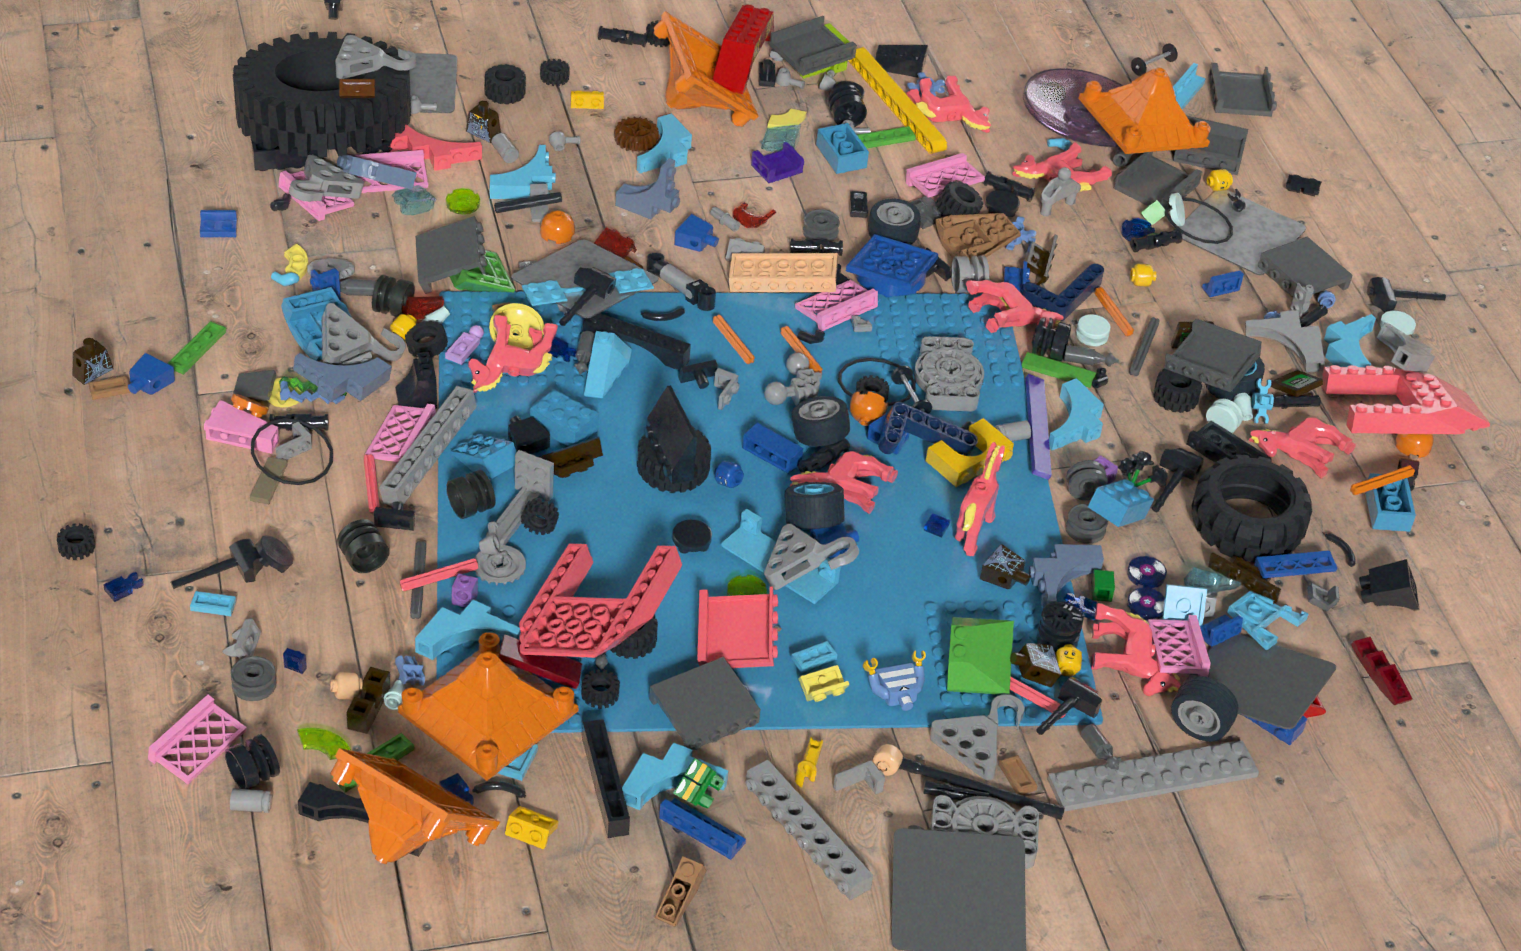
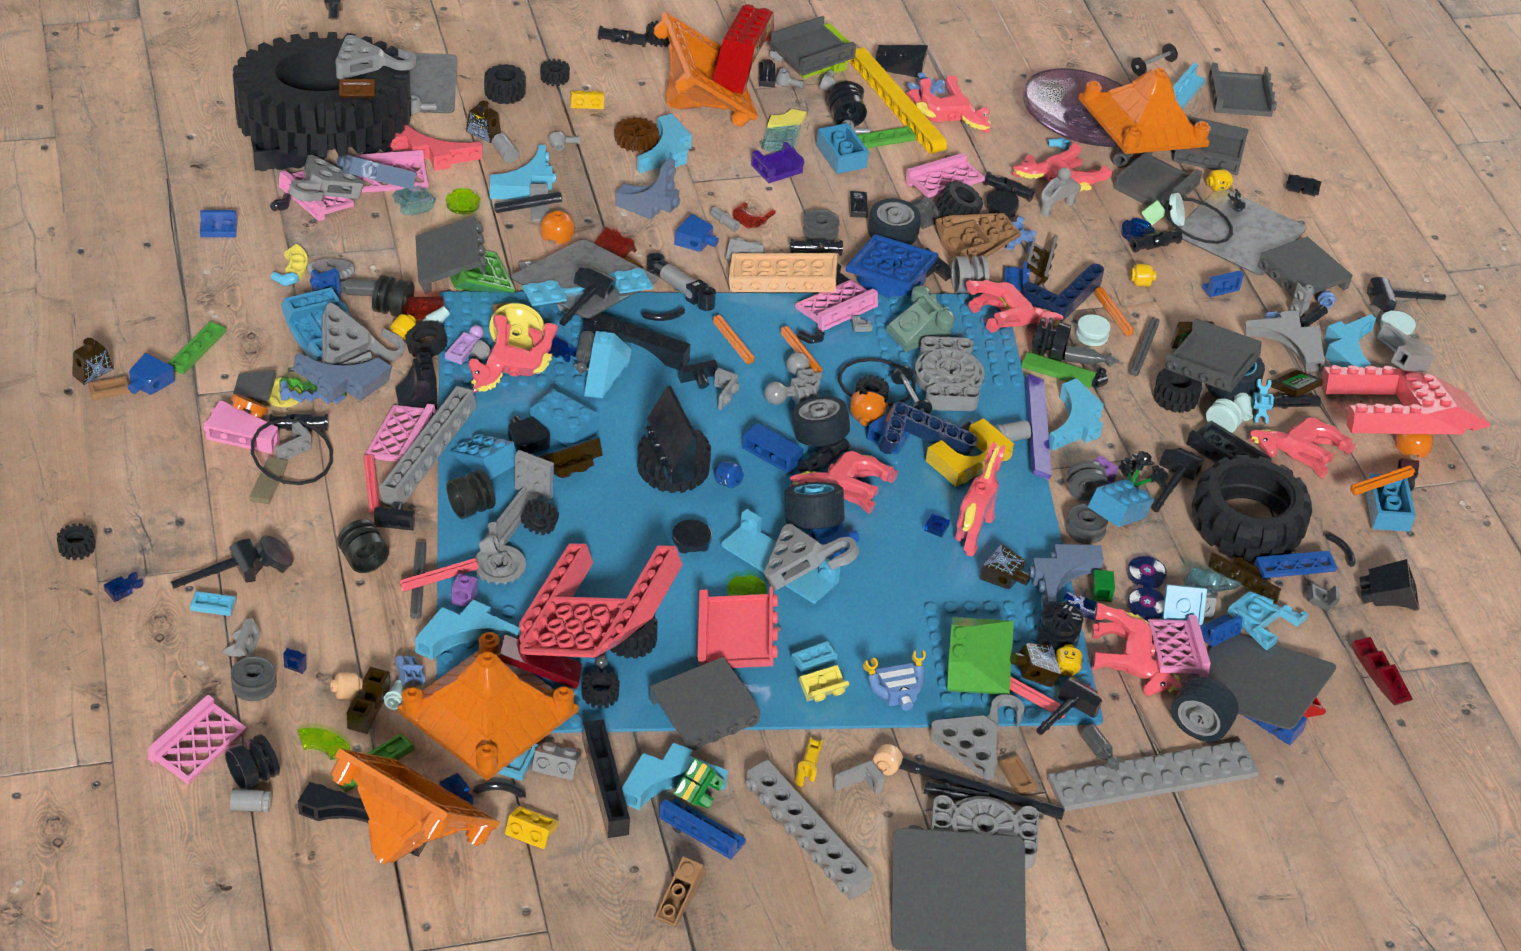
none -> light grey bar [470,340,491,361]
none -> light grey bracket [532,742,582,780]
none -> sand green piece [886,285,955,352]

